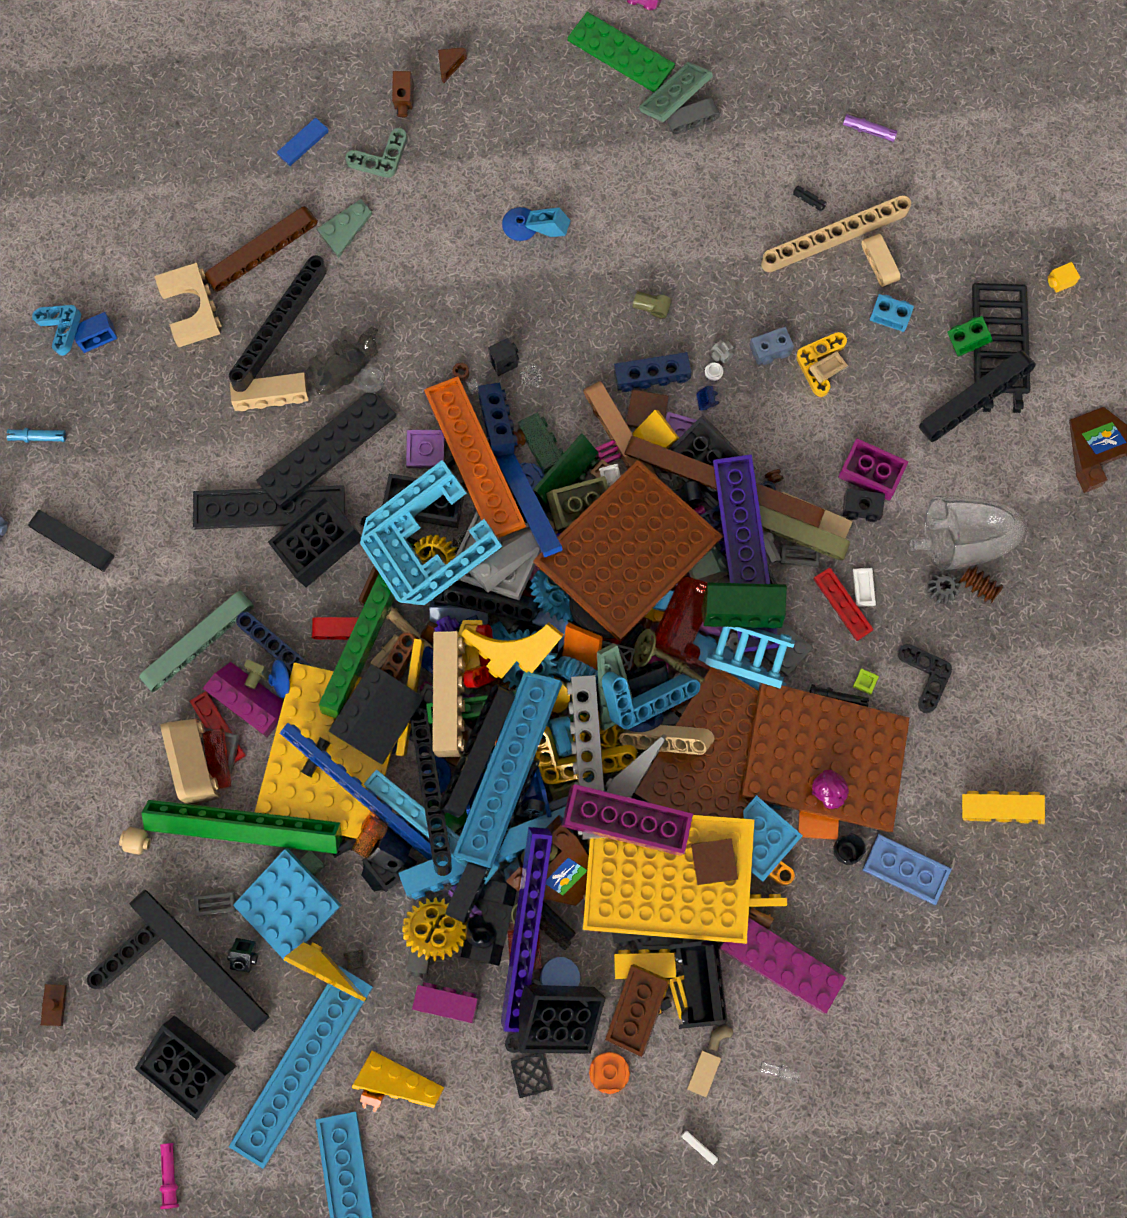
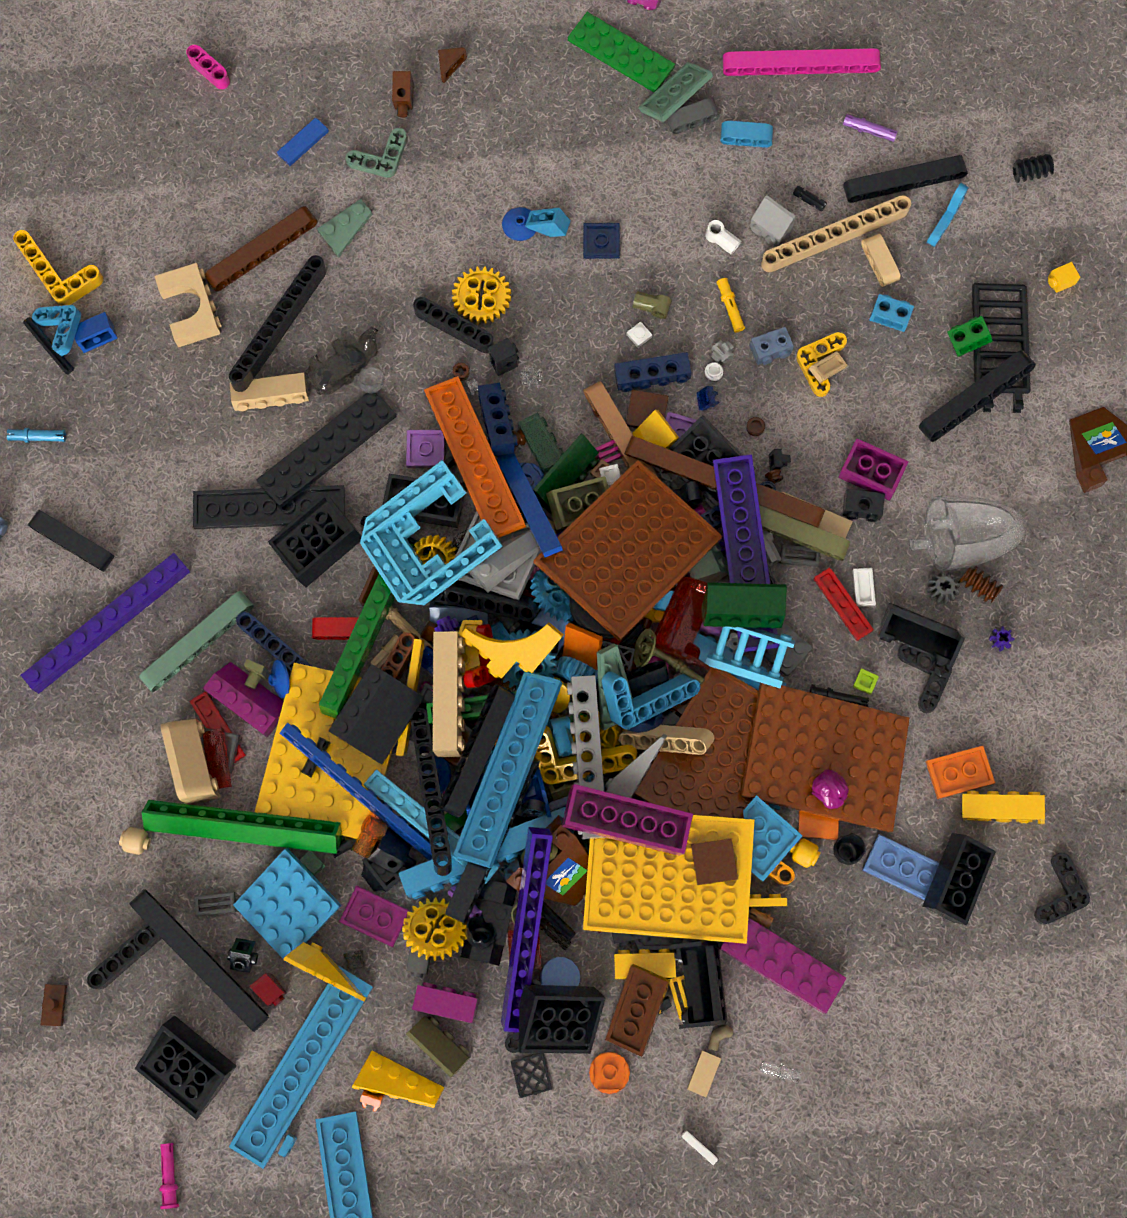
none -> yellow beam [13,230,103,306]
none -> dark purple brick [21,553,190,694]
none -> black axle [23,317,74,375]
none -> dark pink beam [186,44,230,89]
none -> dark red slope [250,973,287,1006]
none -> dark azure tile [278,1133,297,1157]
none -> magenta tile [339,885,410,947]
none -> olive slope [406,1016,470,1077]
none -> black beam [413,297,494,353]
none -> yellow gear [452,266,511,325]
none -> dark blue tile [583,223,620,259]
none -> white plate [626,322,652,348]
none -> white piece [705,220,741,254]
none -> yellow pin [717,278,745,333]
none -> dark azure beam [720,121,773,148]
none -> dark pink beam [722,48,881,76]
none -> reddish brown tile [746,417,765,436]
none -> light grey slope [750,195,796,247]
none -> black tile [769,449,791,471]
none -> yellow head [790,838,821,868]
none -> black beam [843,155,968,203]
none -> black windscreen [878,603,965,667]
none -> black brick [922,833,996,925]
none -> orange plate [926,746,995,799]
none -> dark azure beam [927,183,969,247]
none -> dark purple gear [988,626,1015,652]
none -> black piece [1013,154,1054,183]
none -> black beam [1034,853,1090,925]

